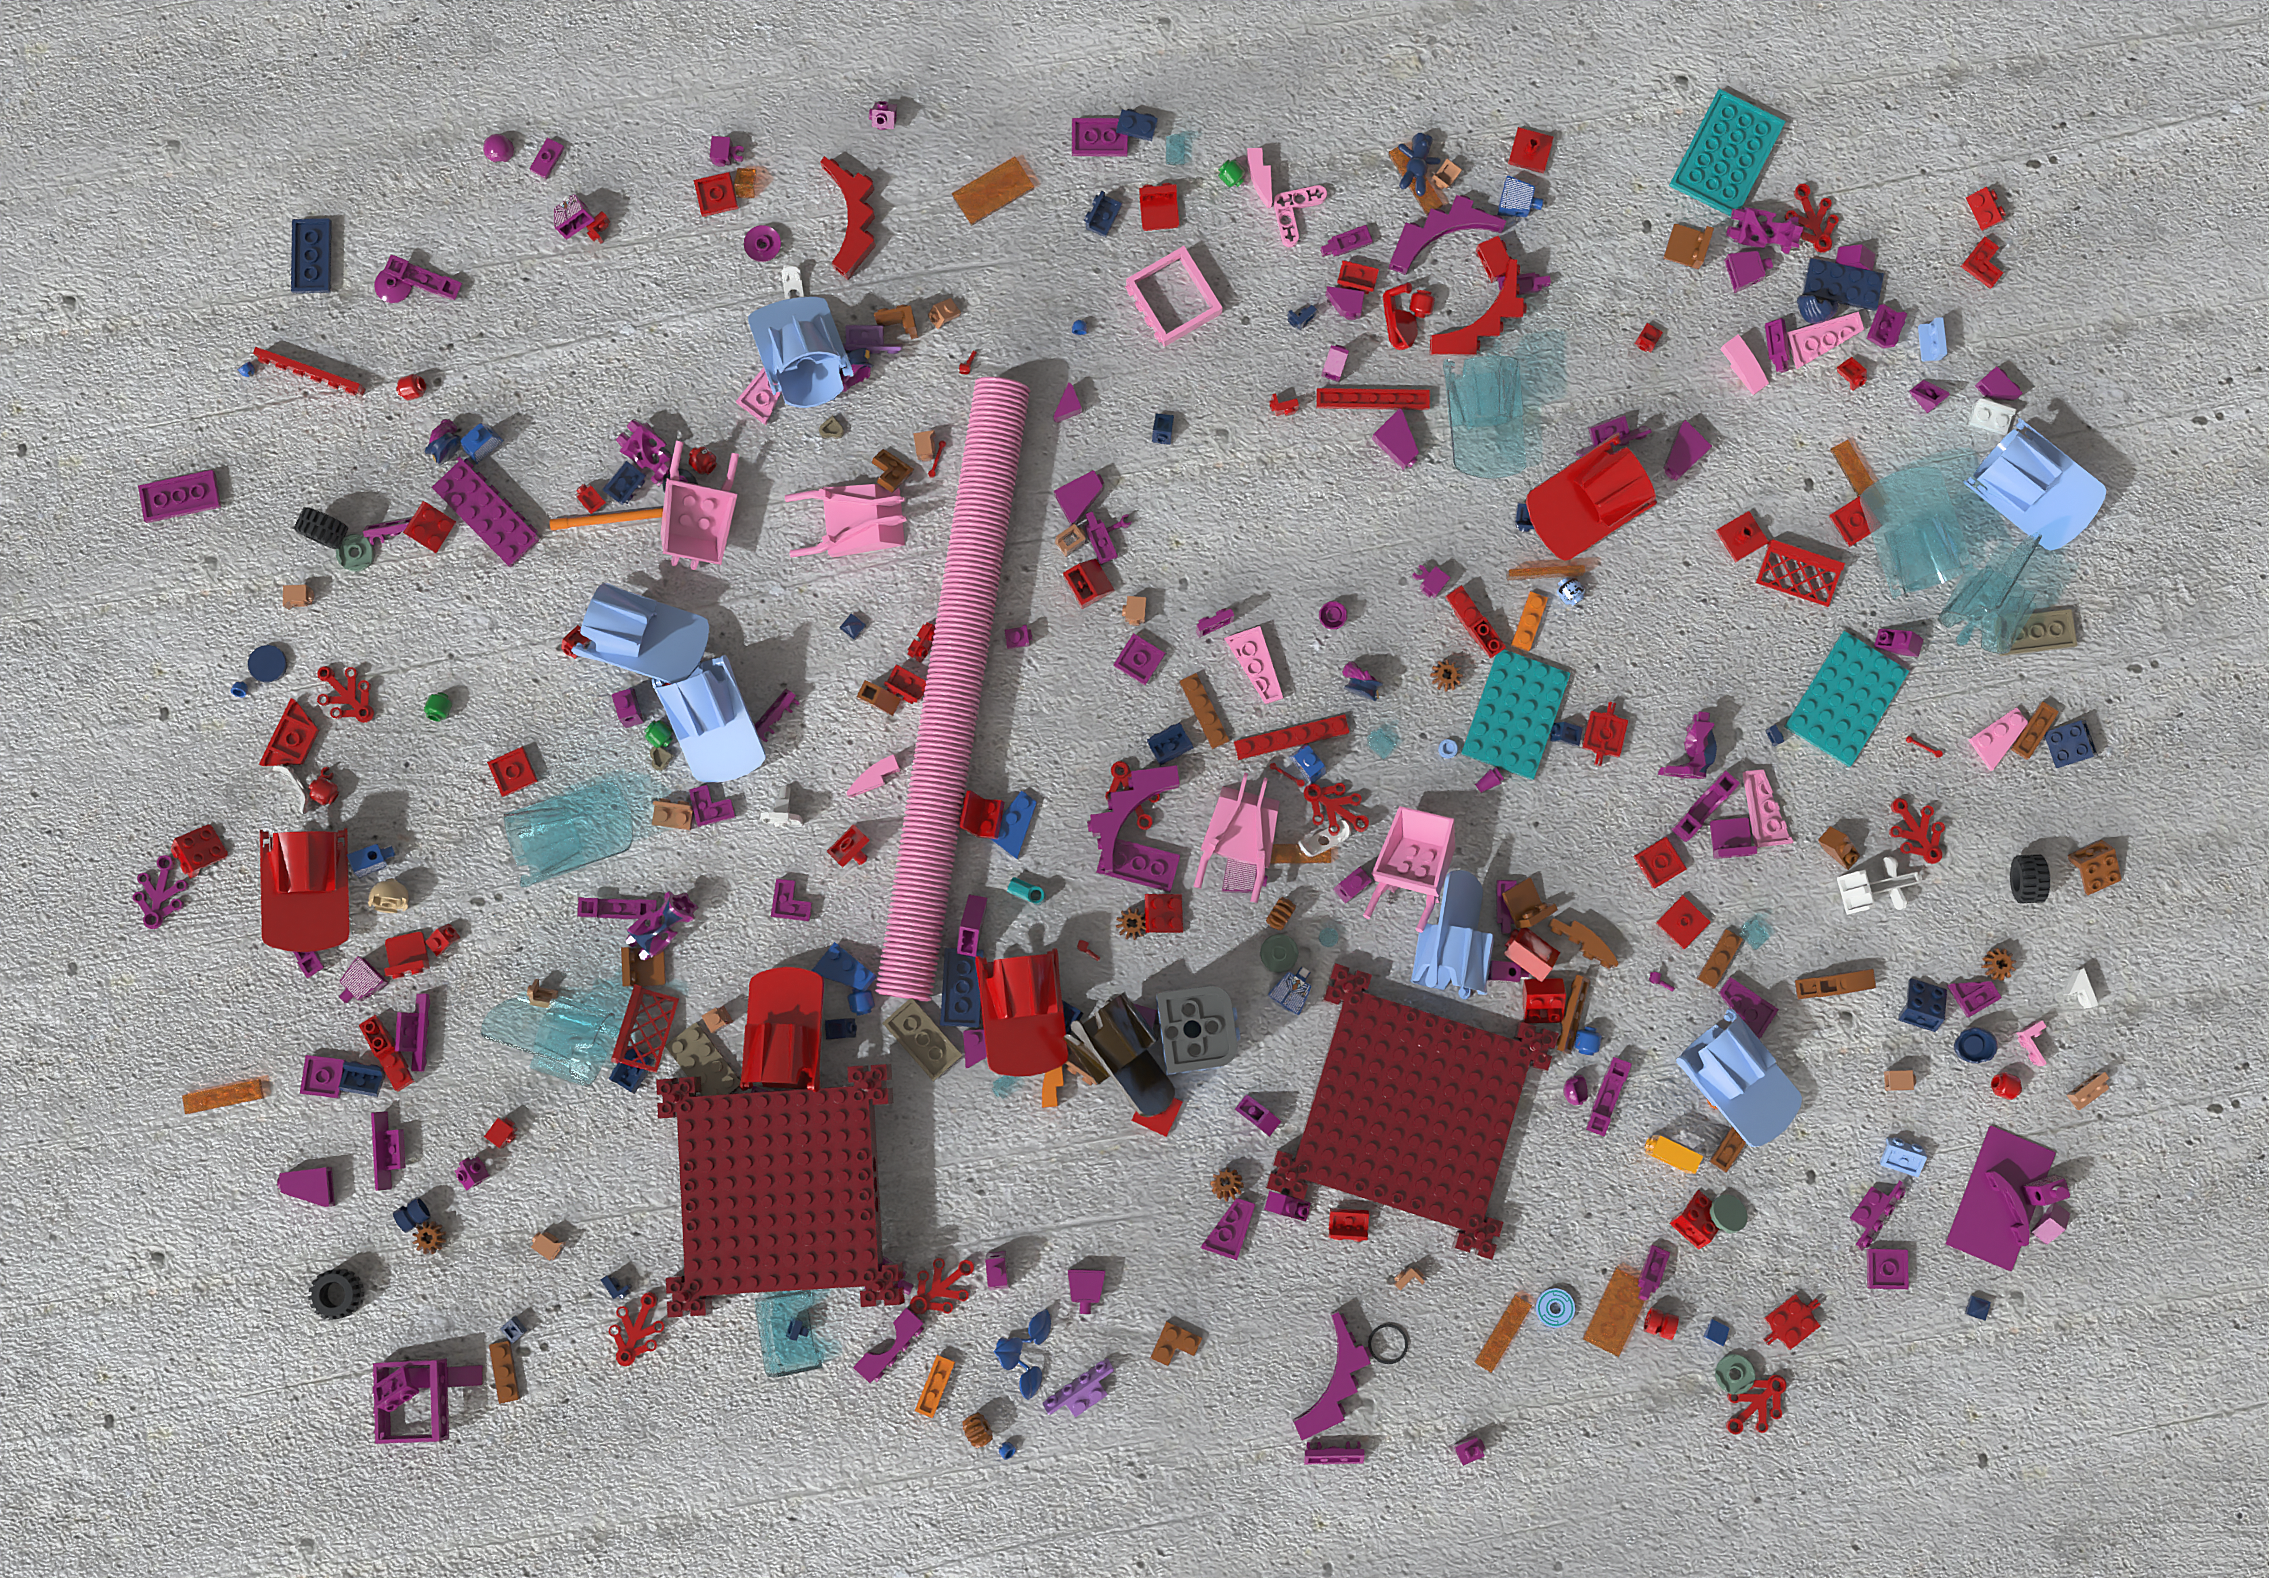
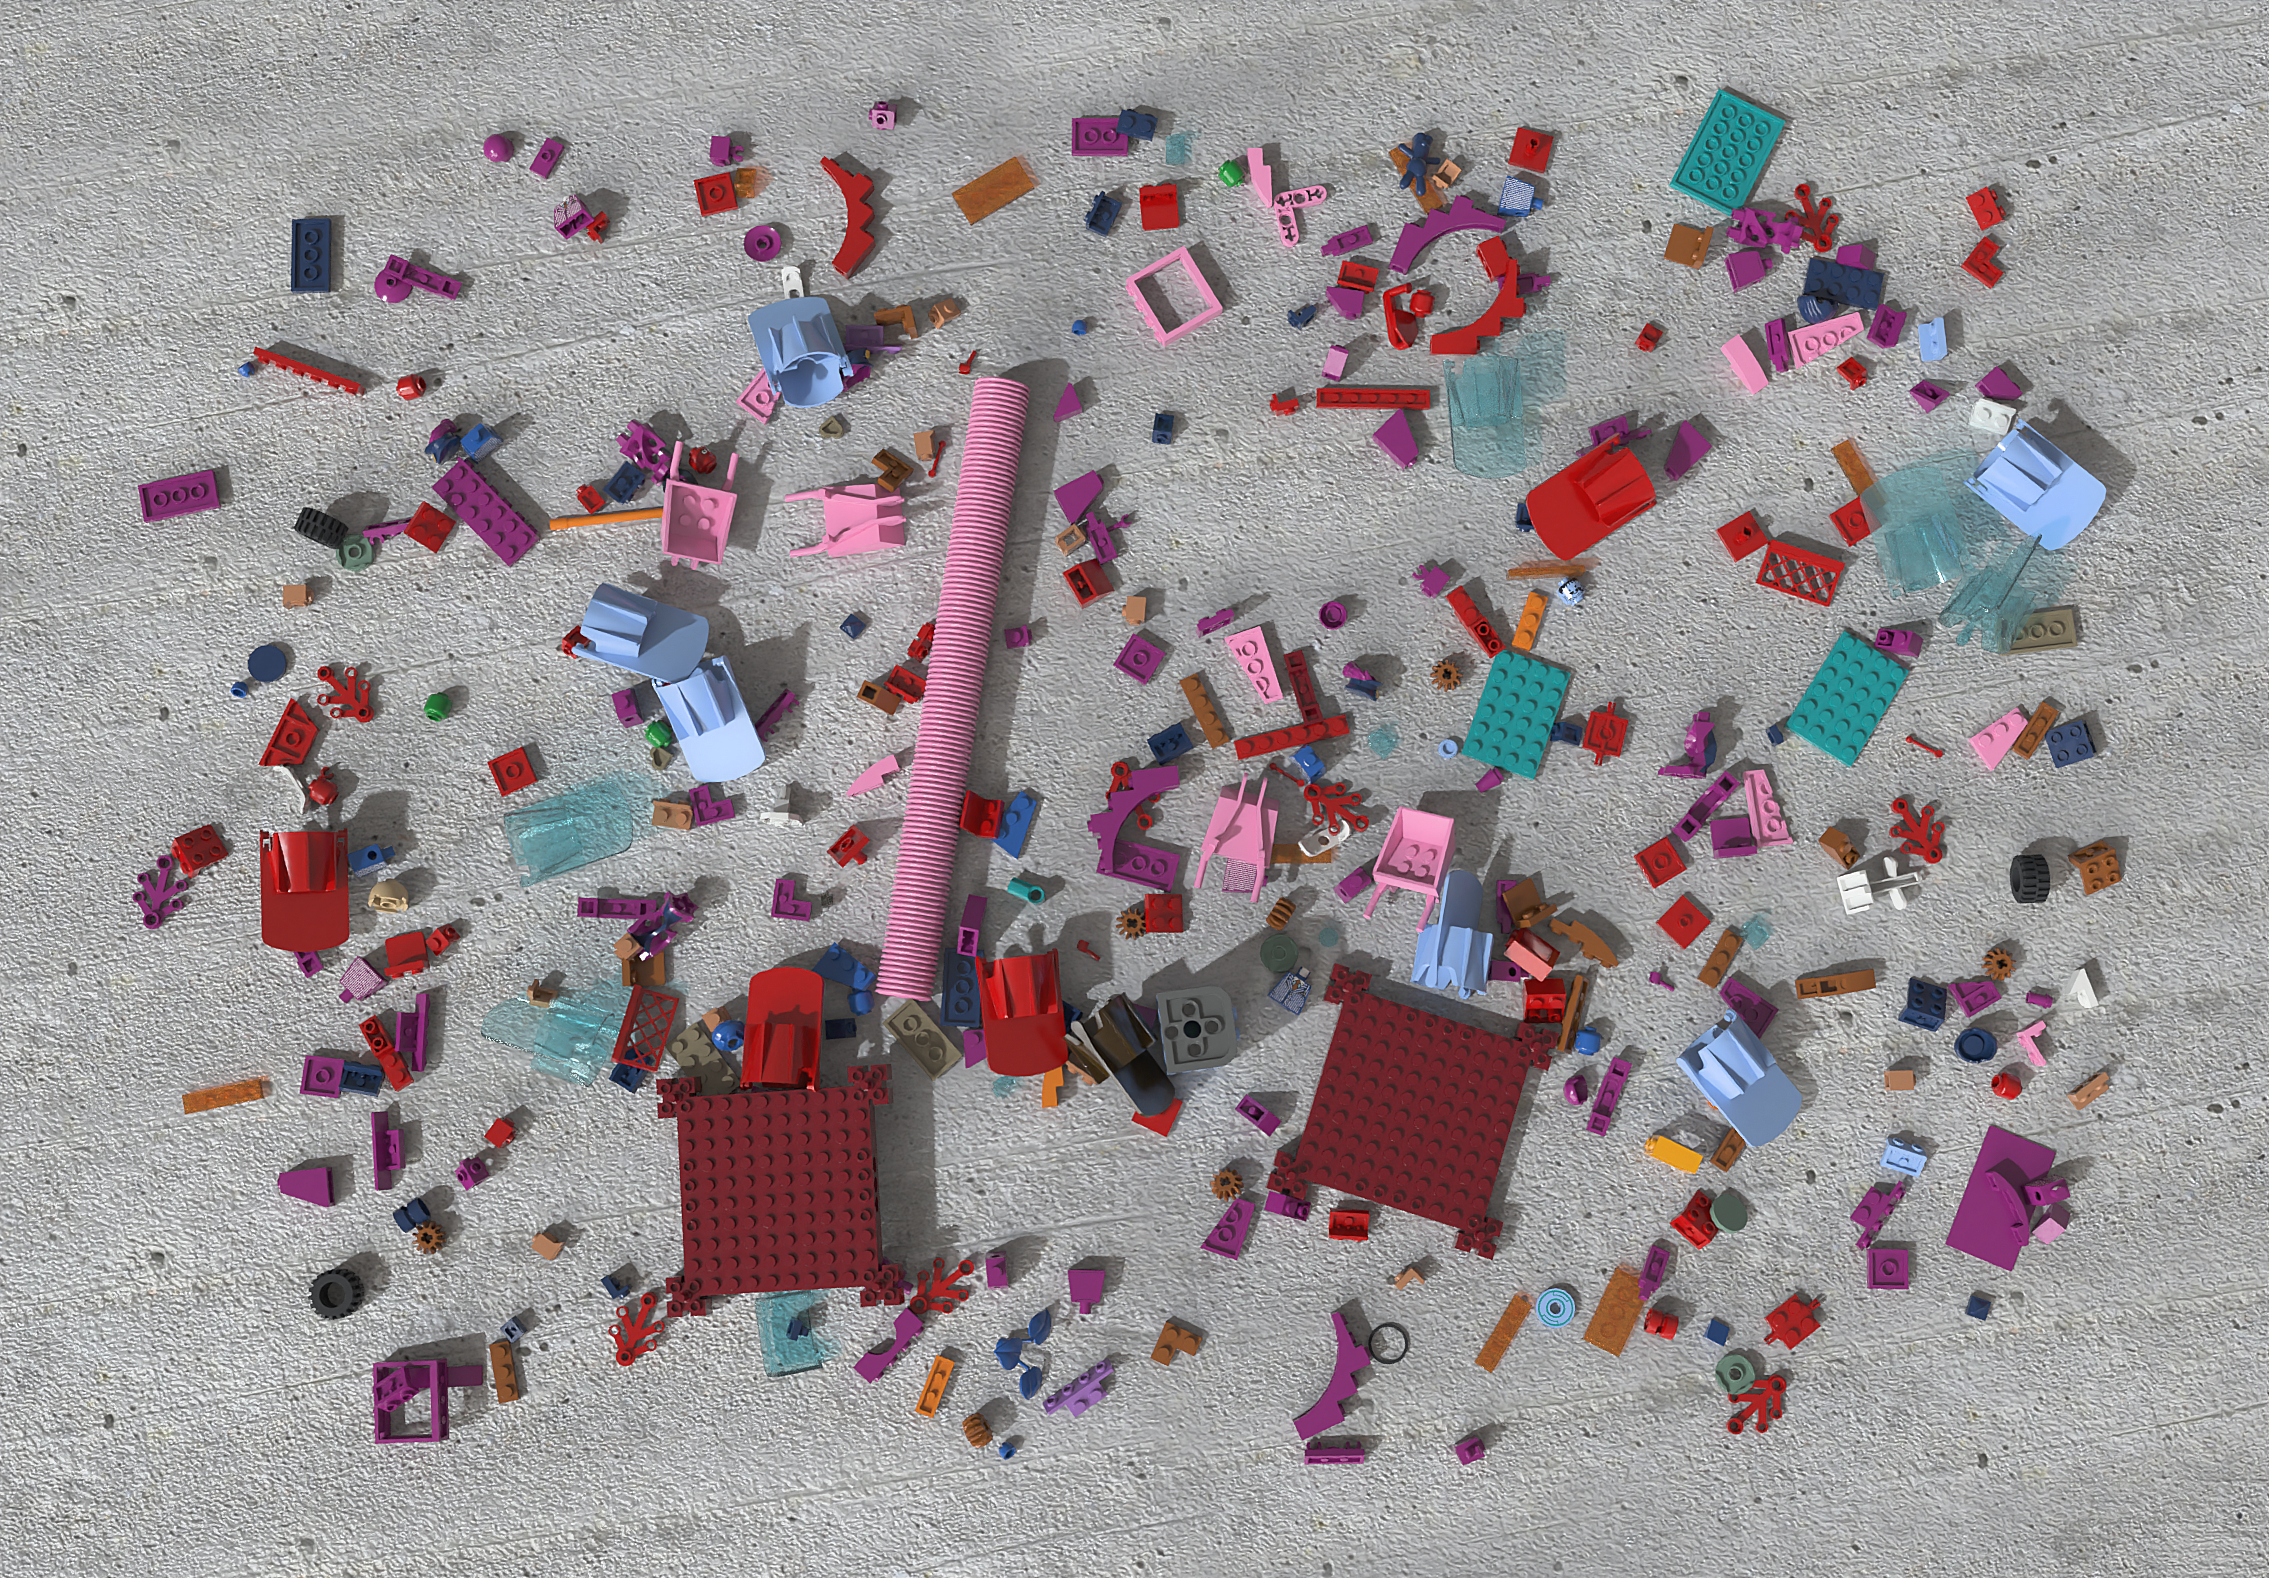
none -> nougat brick [613,932,643,961]
none -> blue piece [712,1019,745,1051]
none -> clear smoke plate [821,890,833,909]
none -> dark red slope [1283,650,1324,727]
none -> magenta pin [2025,991,2053,1009]

